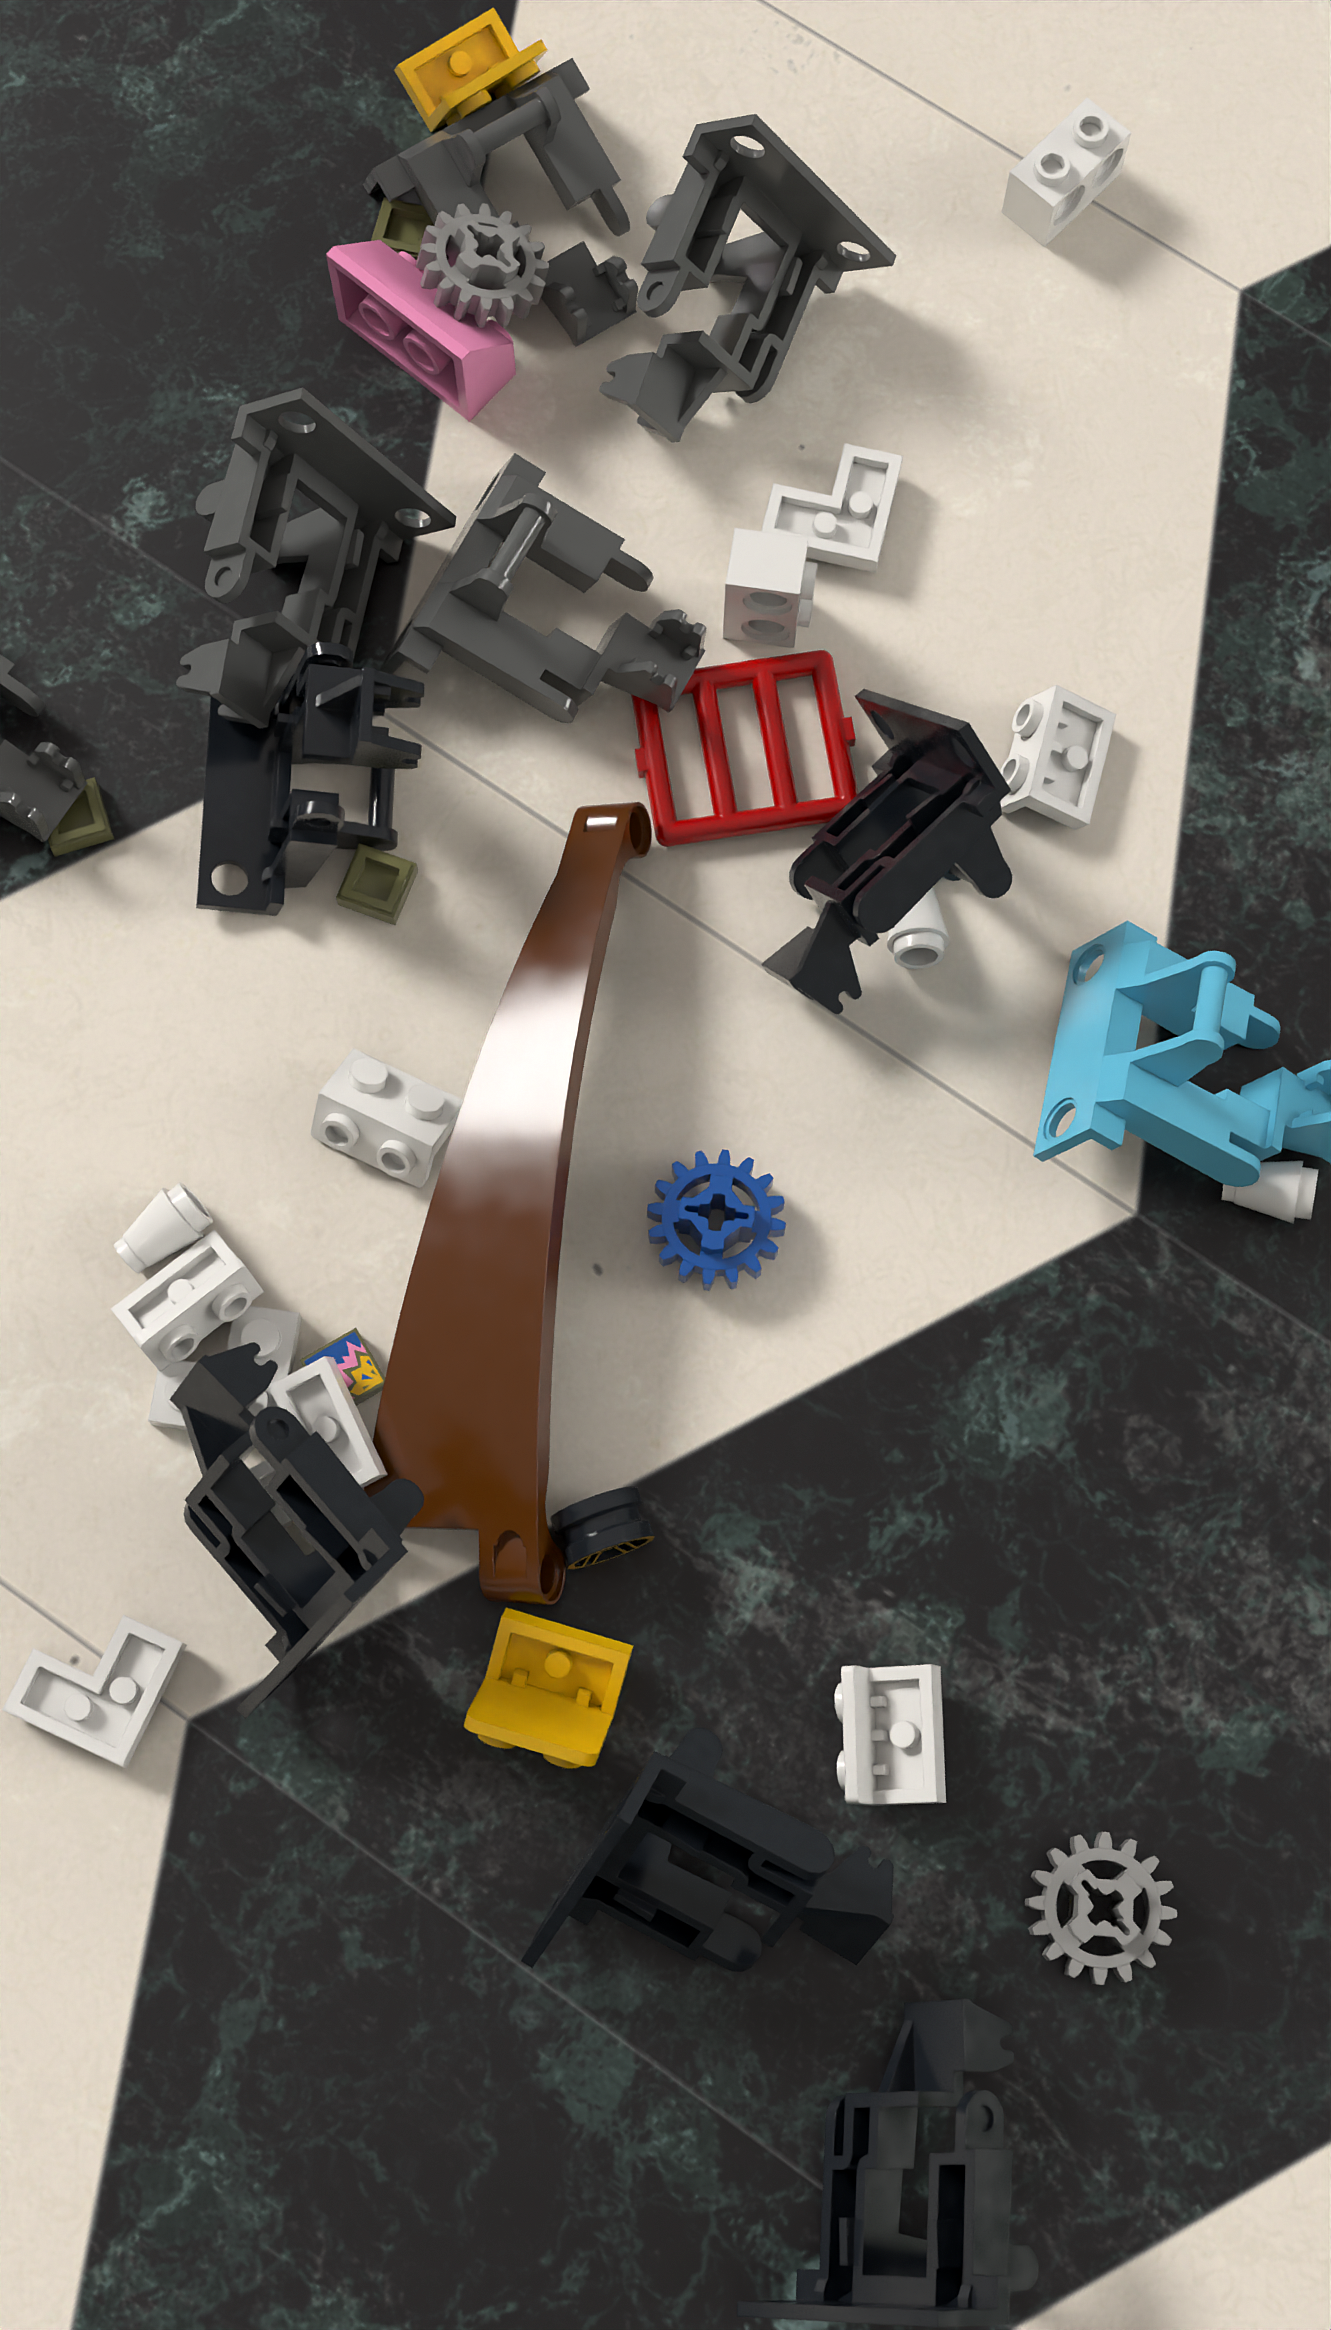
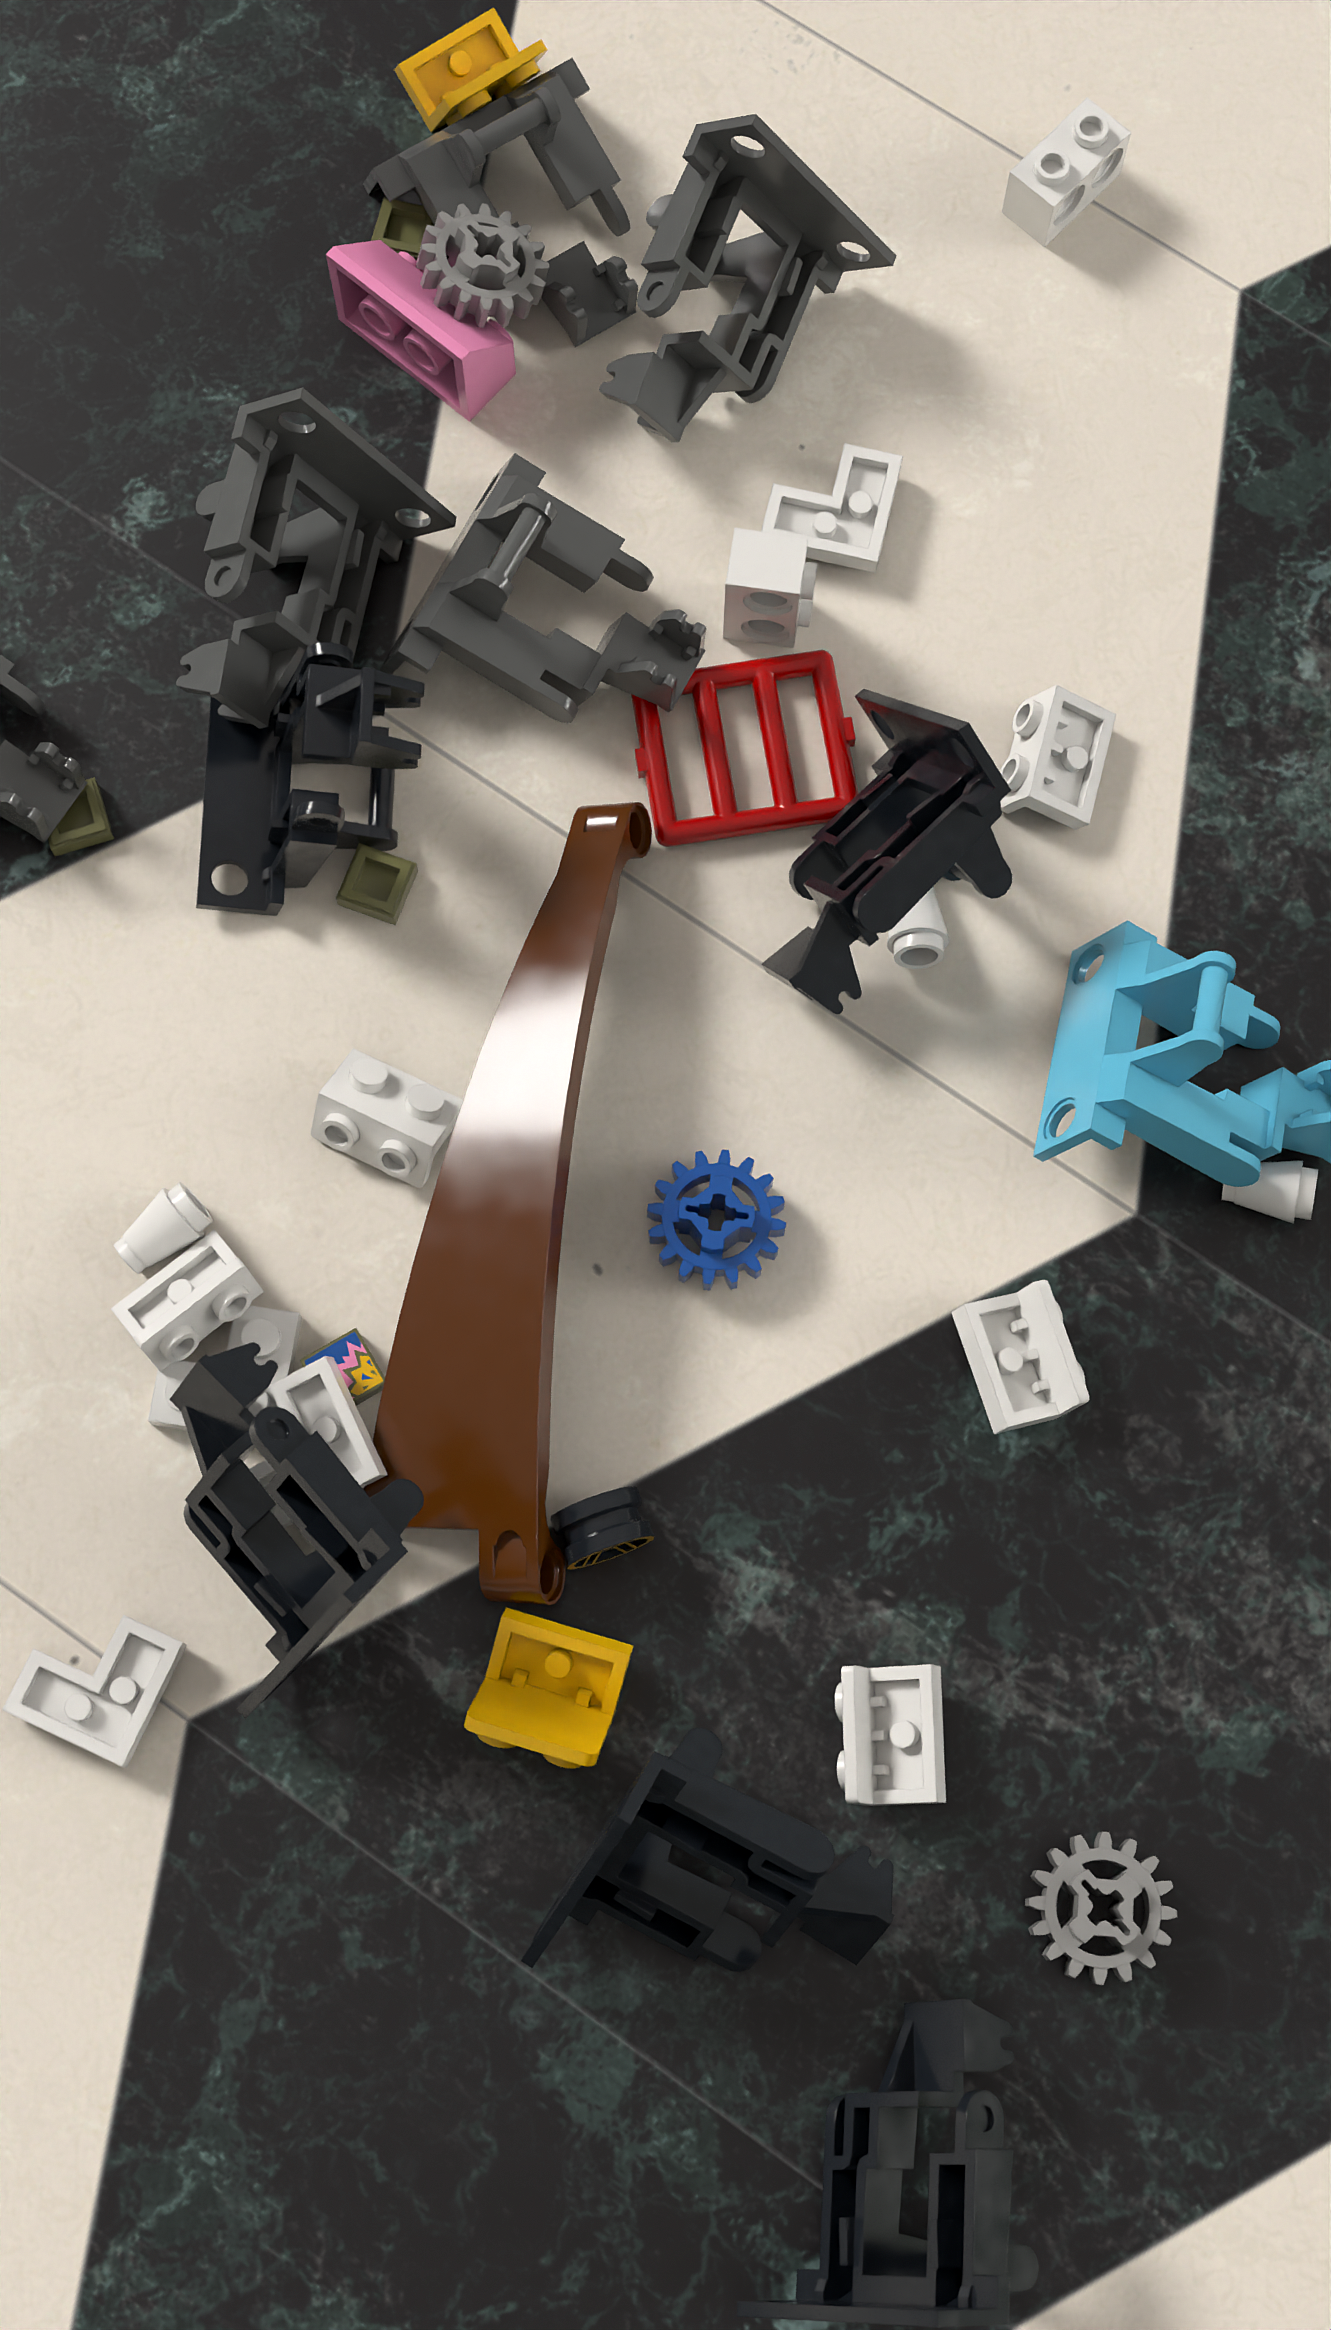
none -> white bracket [951,1280,1089,1434]

